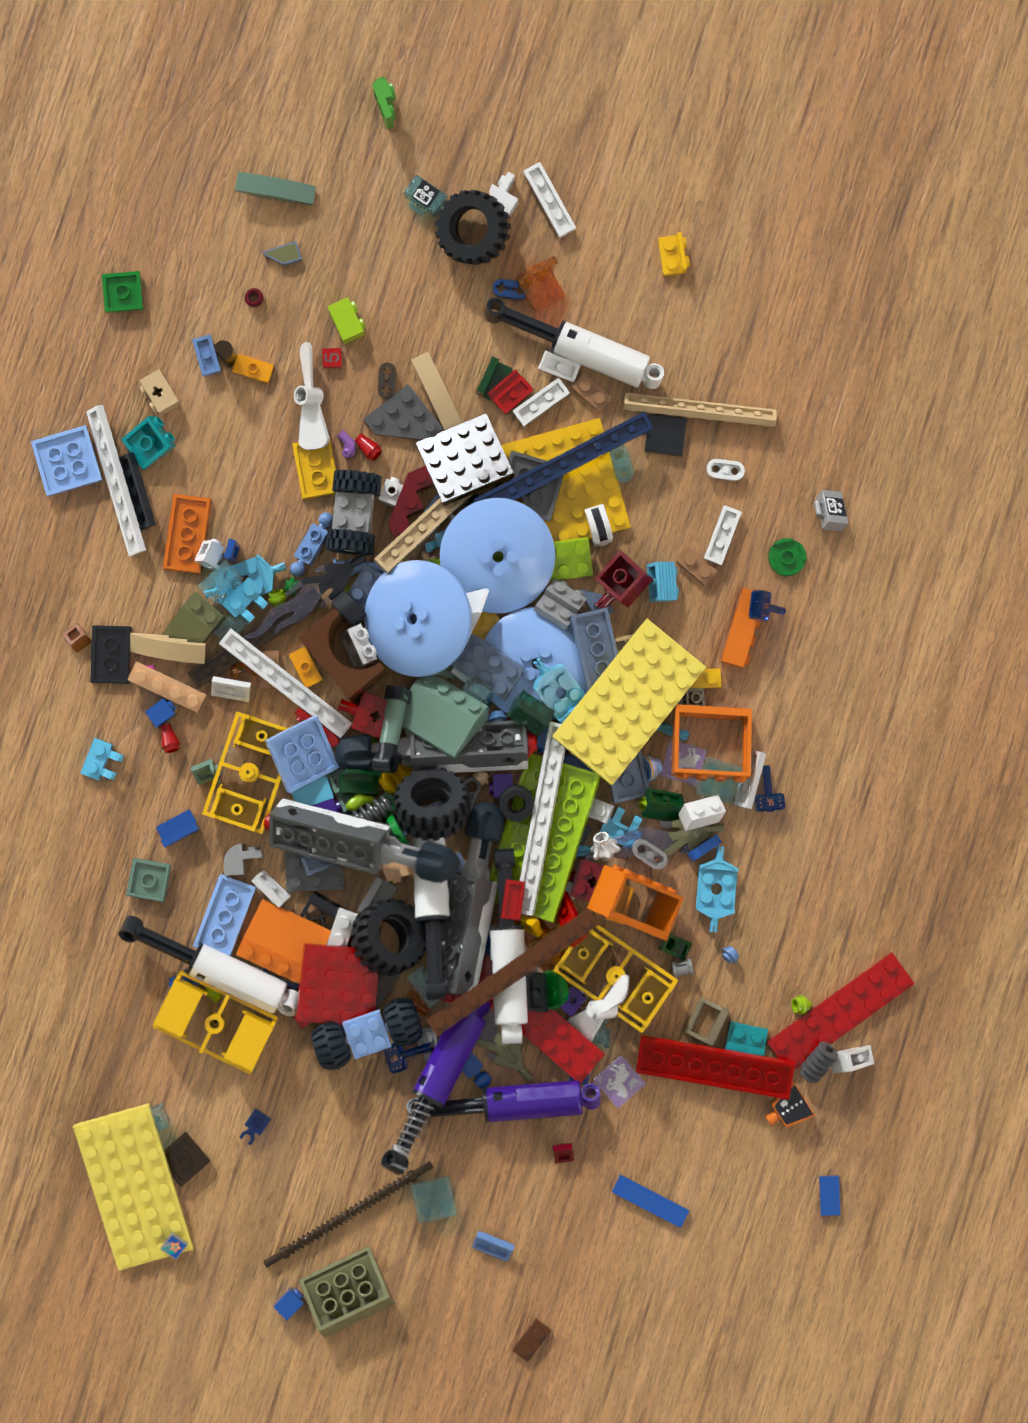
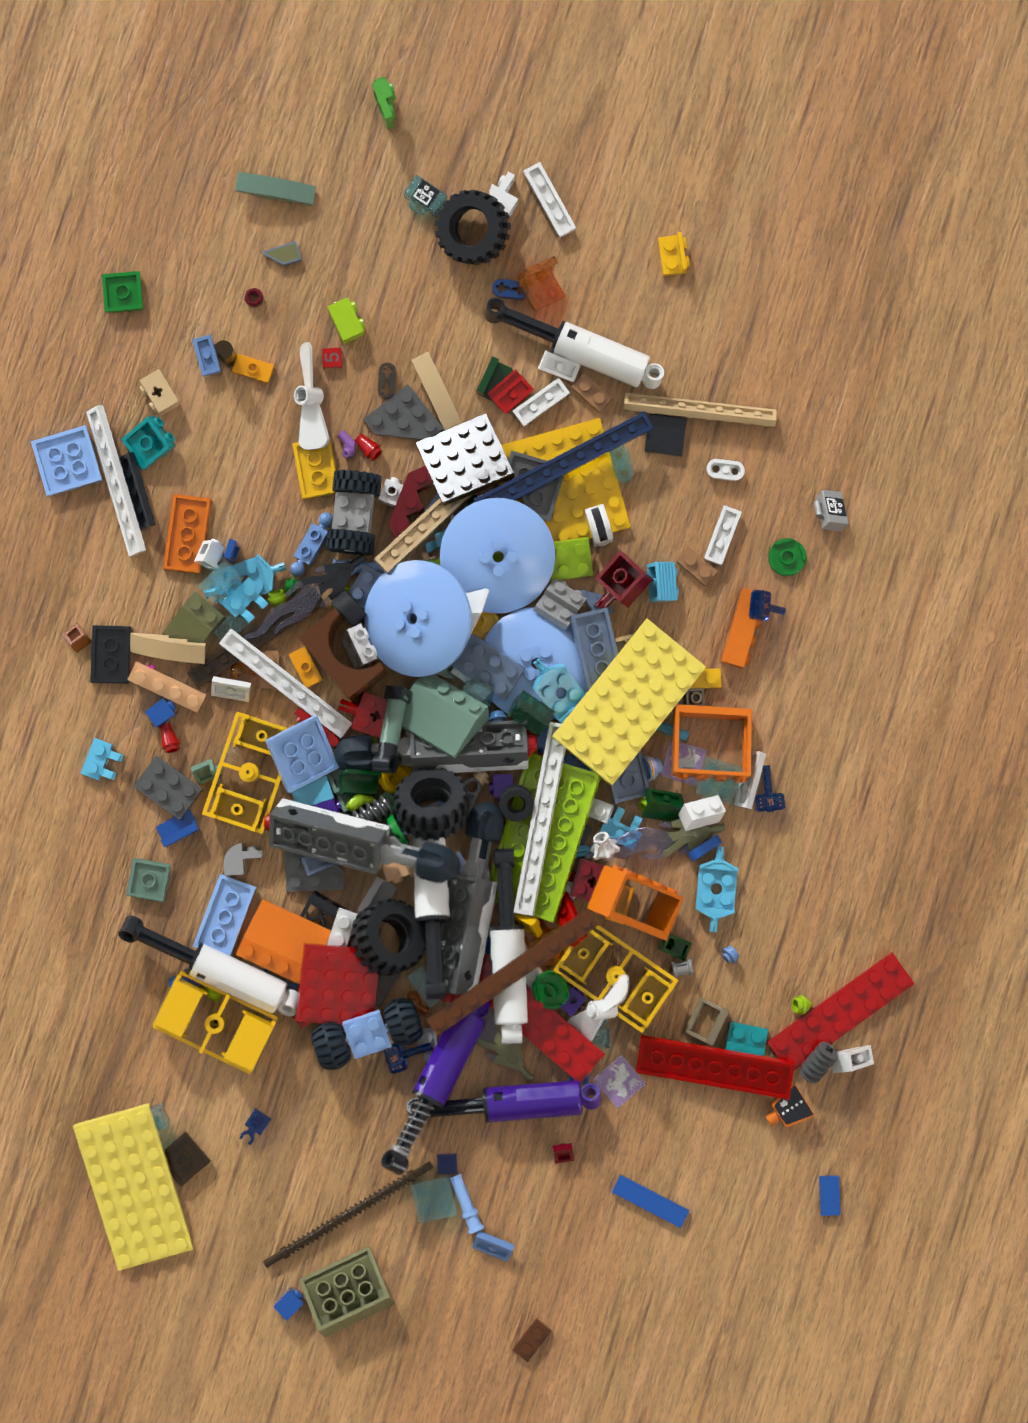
tile [160,1232,188,1260] -> none
white plate [252,869,291,907] -> none
blue plate [462,1052,492,1089] -> none
red tile [500,879,525,921] -> none
black plate [526,972,549,1012] -> none
light grey plate [631,839,667,870] -> none
none -> dark grey plate [133,756,203,820]
none -> clear blue plate [437,1153,458,1175]
none -> light blue pin [449,1174,485,1234]

